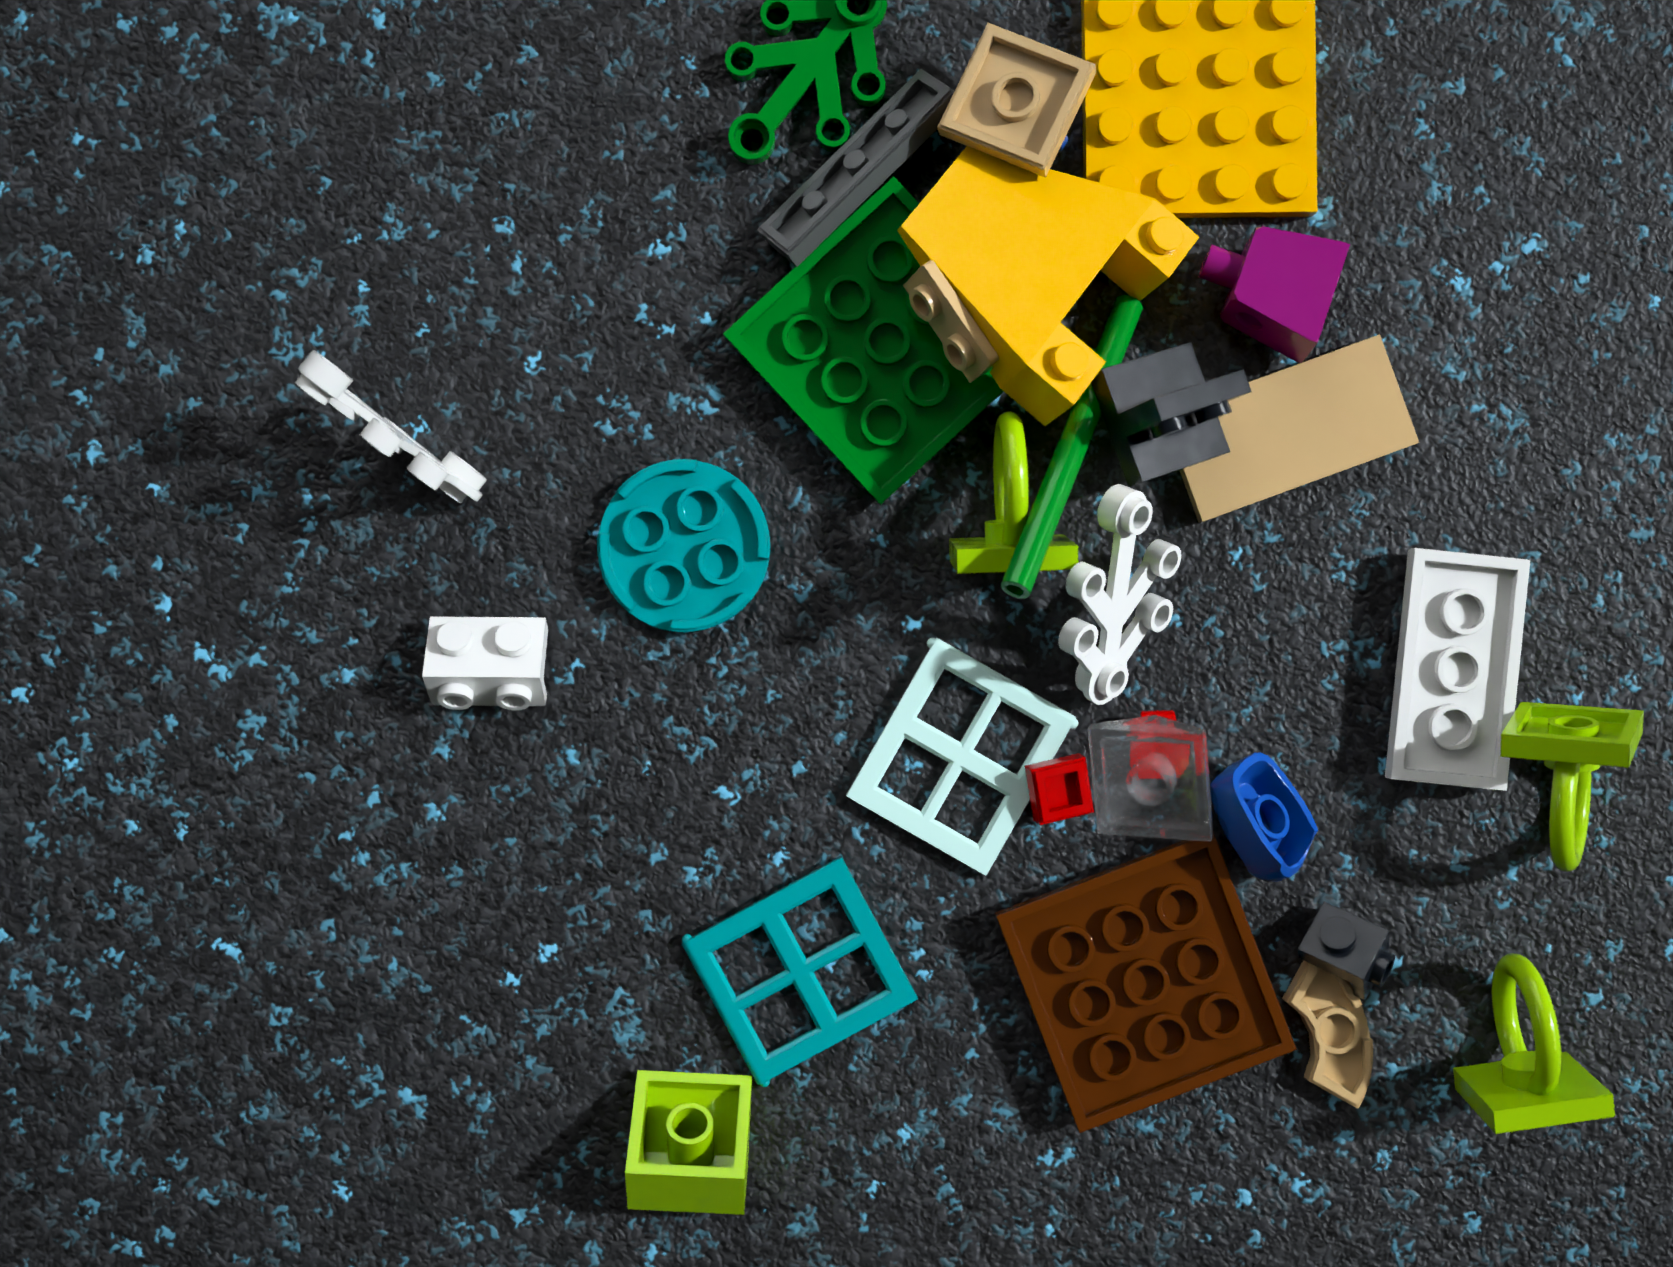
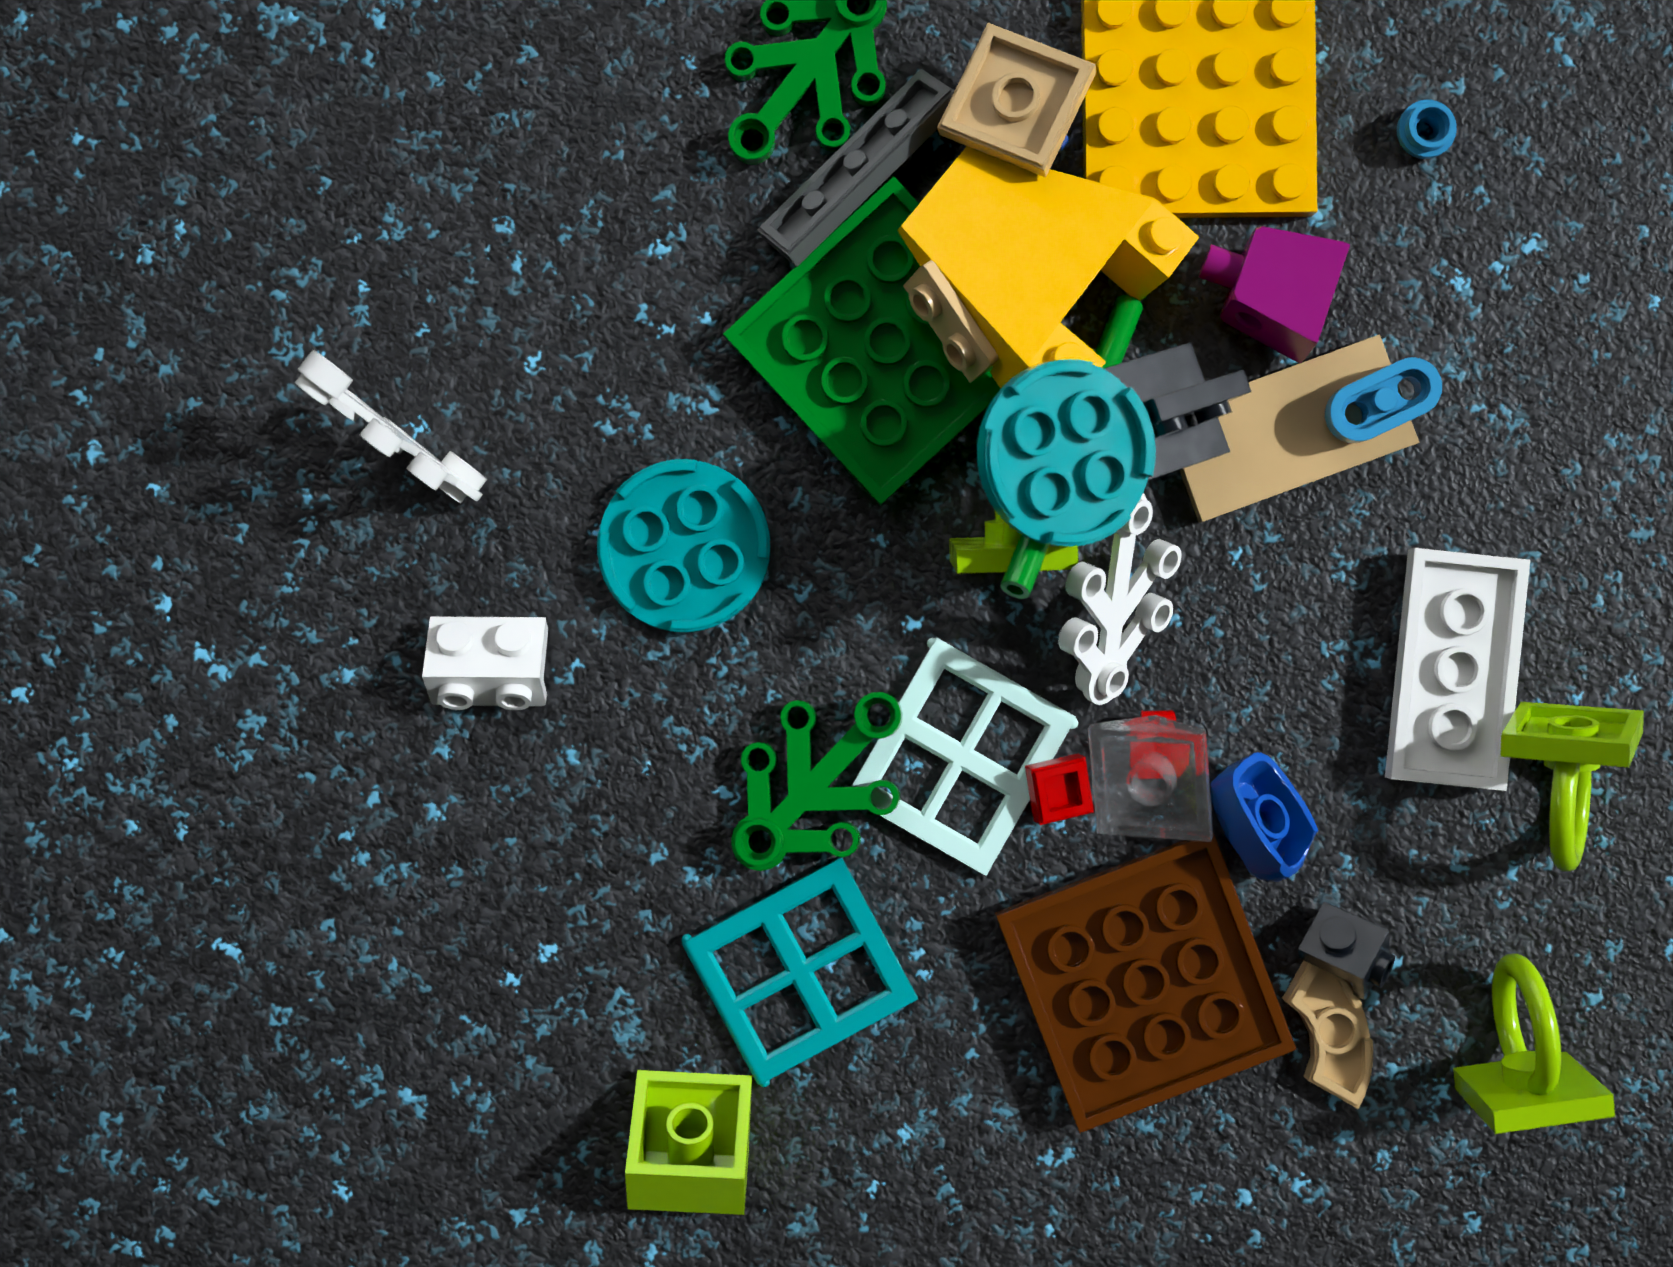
none -> green plant [731,692,903,871]
none -> teal tile [977,359,1156,546]
none -> dark azure plate [1325,357,1442,443]
none -> dark azure plate [1397,99,1457,159]

